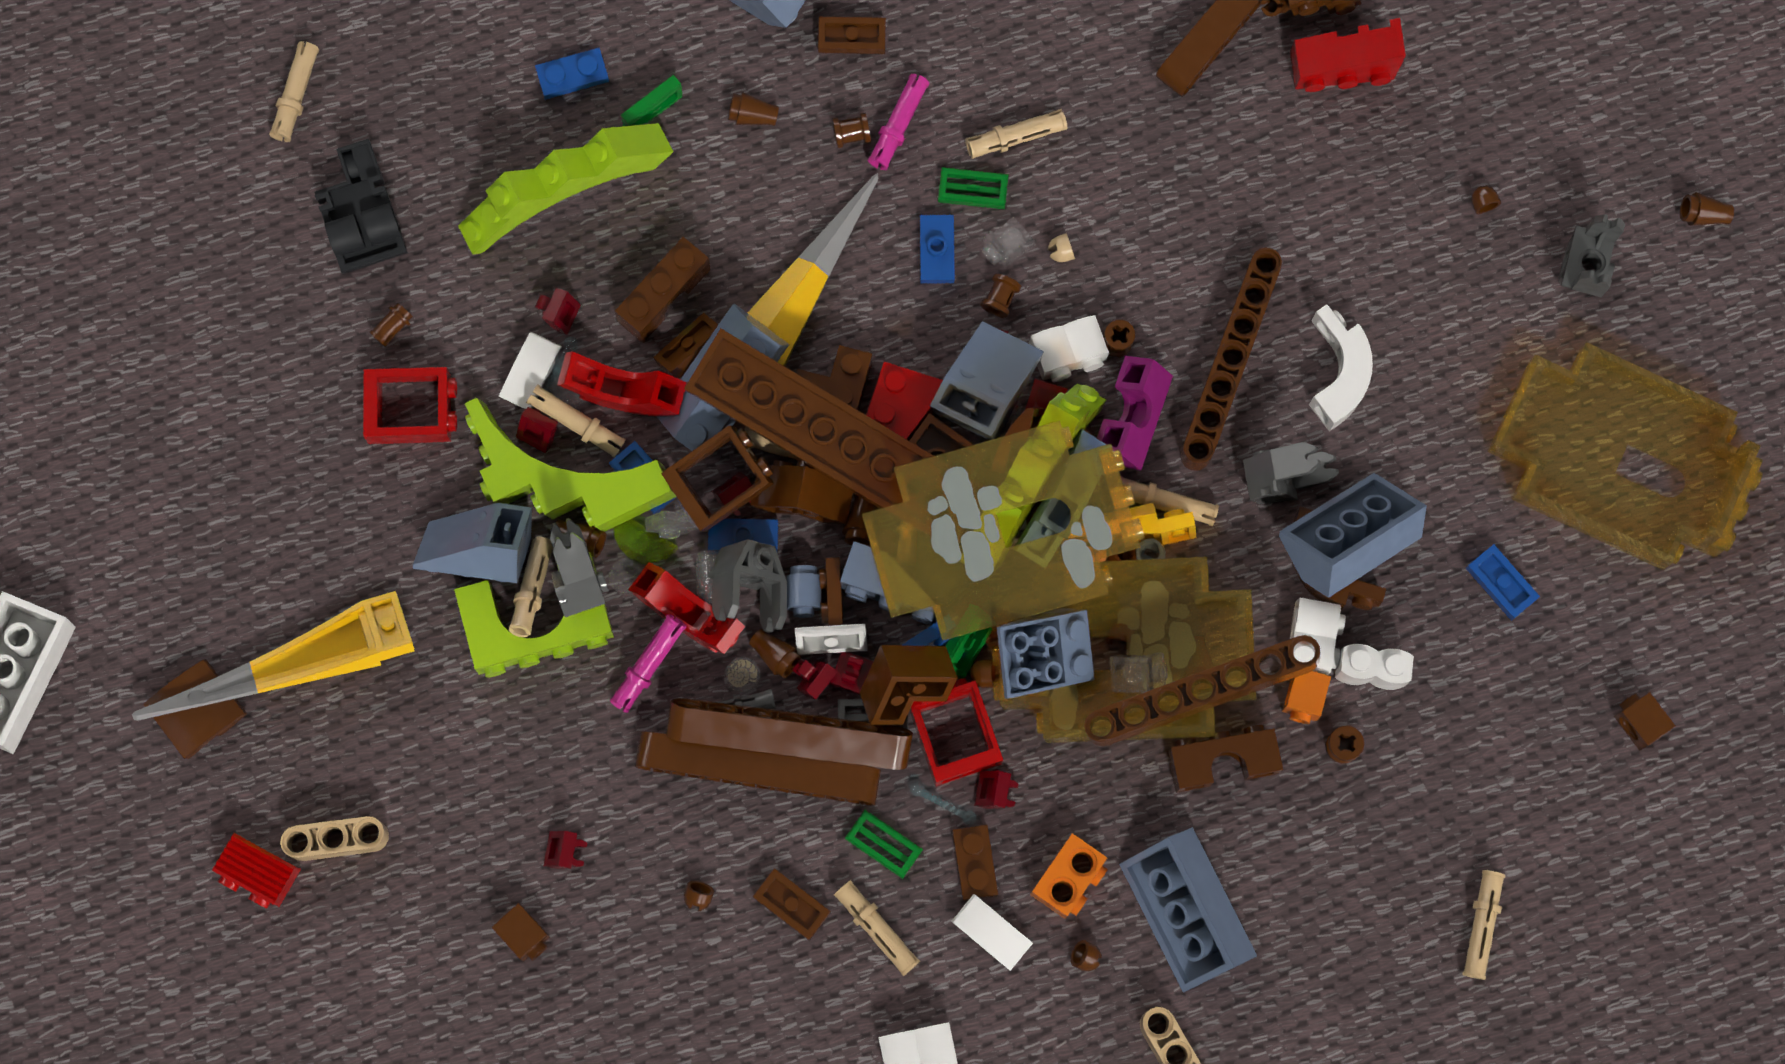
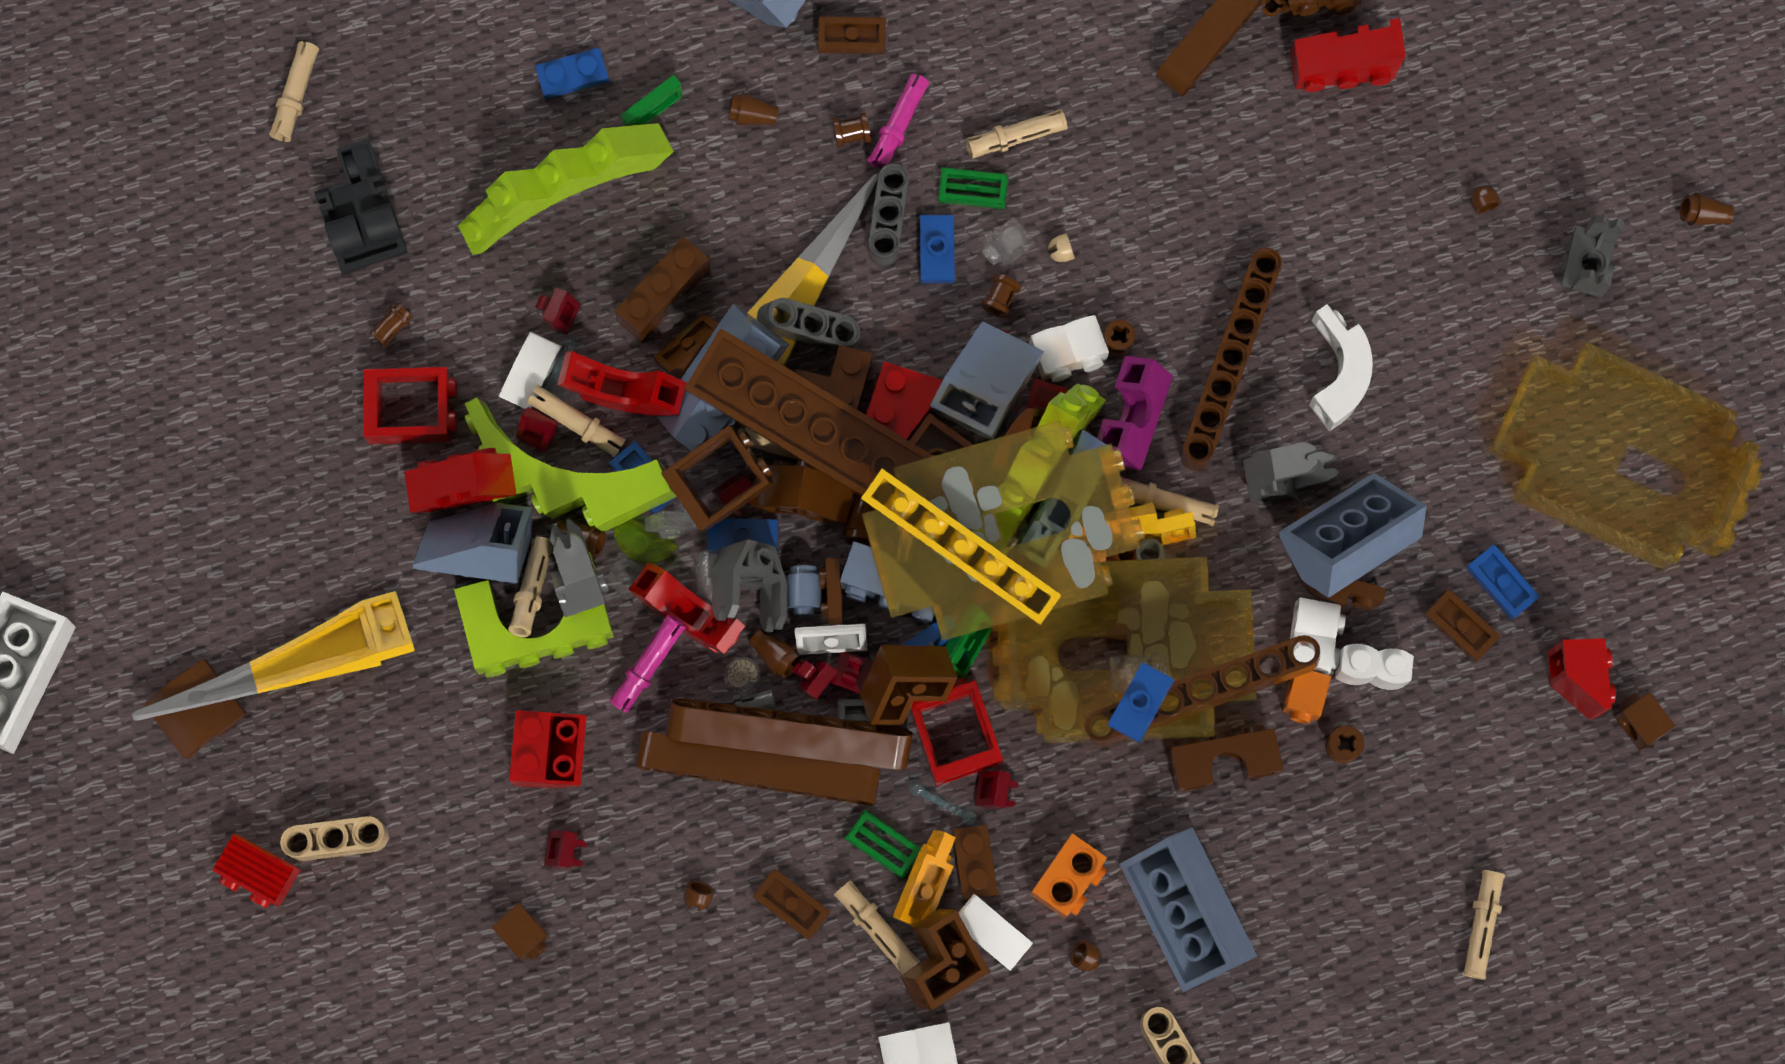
reddish brown hinge [970,660,996,688] -> none
sand blue slope [997,608,1095,699] -> none
none -> red wedge [404,448,517,513]
none -> red slope [509,710,587,788]
none -> dark grey beam [757,298,860,351]
none -> yellow brick [861,469,1061,625]
none -> dark grey beam [869,164,909,267]
none -> light orange hinge [893,830,956,926]
none -> reddish brown brick [900,908,990,1010]
none -> blue plate [1107,662,1174,744]
none -> reddish brown plate [1423,589,1501,663]
none -> red slope [1547,638,1616,719]

